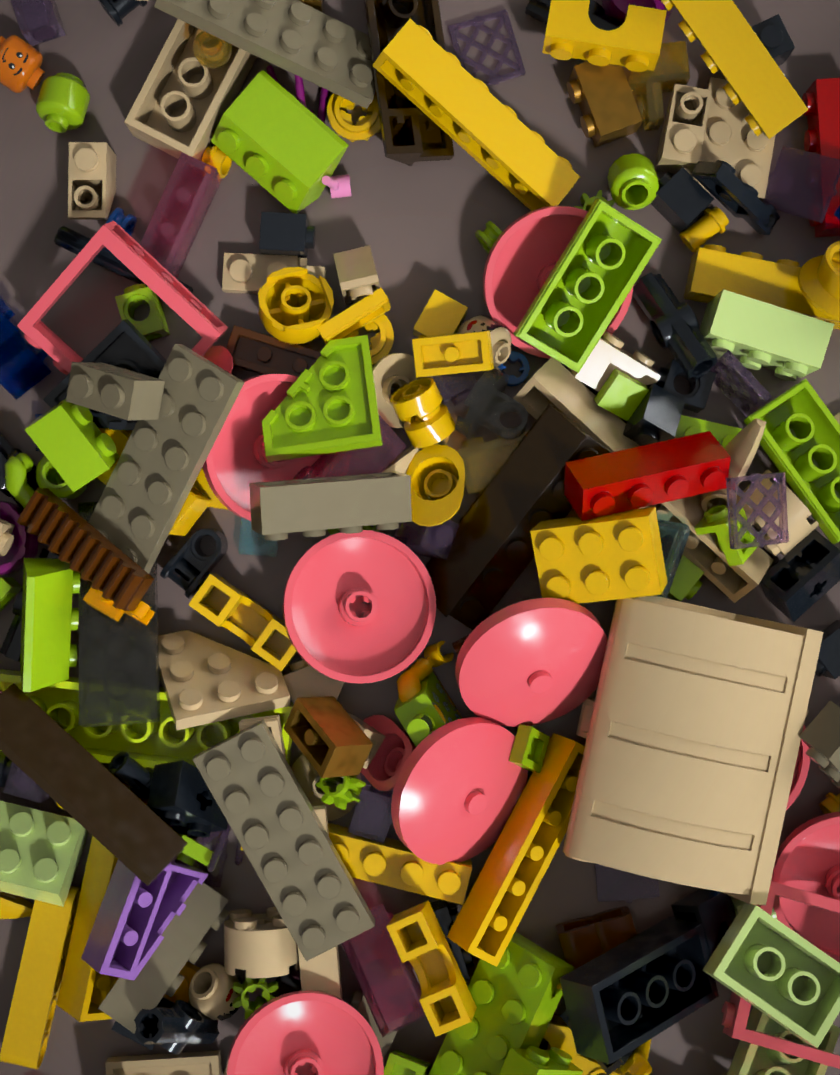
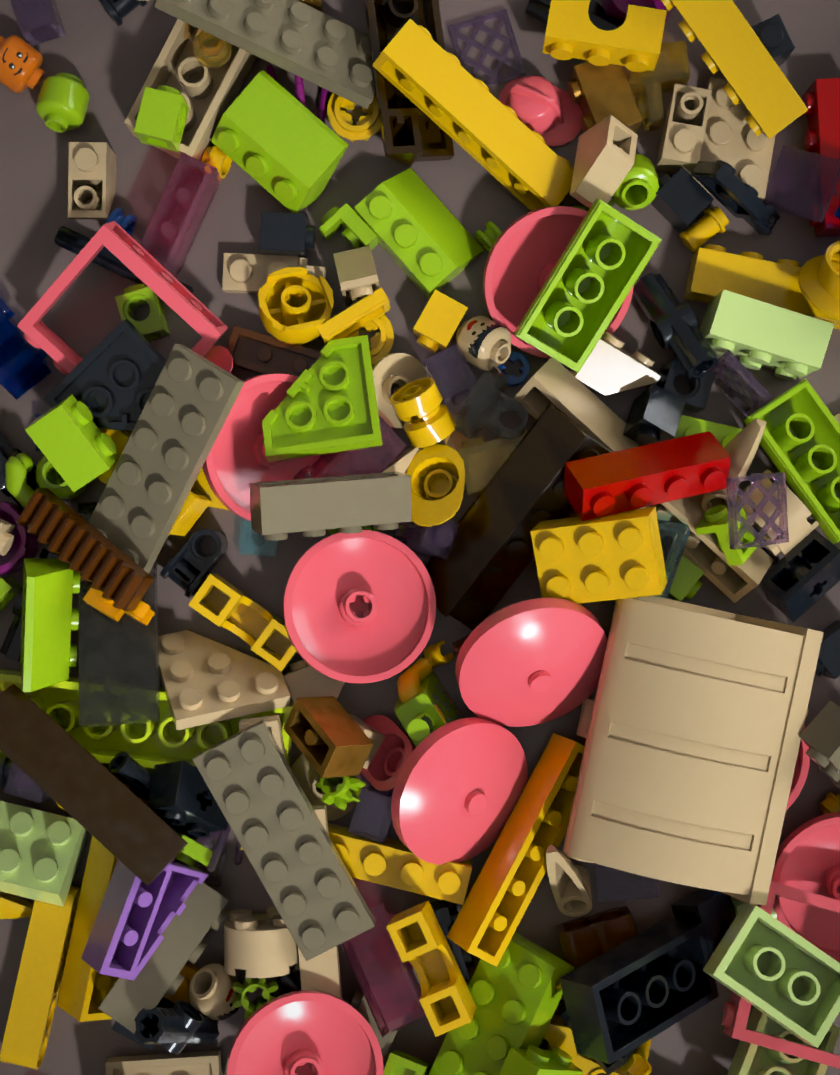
dark tan brick [66,362,165,421] -> none
bright pink hand [322,174,352,199] -> none
yellow plate [412,330,494,378] -> none
lime tile [509,724,550,773] -> none
lime tile [594,368,649,421] -> none
none -> lime brick [134,85,189,152]
none -> lime bracket [319,203,378,250]
none -> lime slope [354,168,484,300]
none -> coral piece [498,75,582,147]
none -> tan piece [546,844,592,917]
none -> tan slope [570,115,638,209]

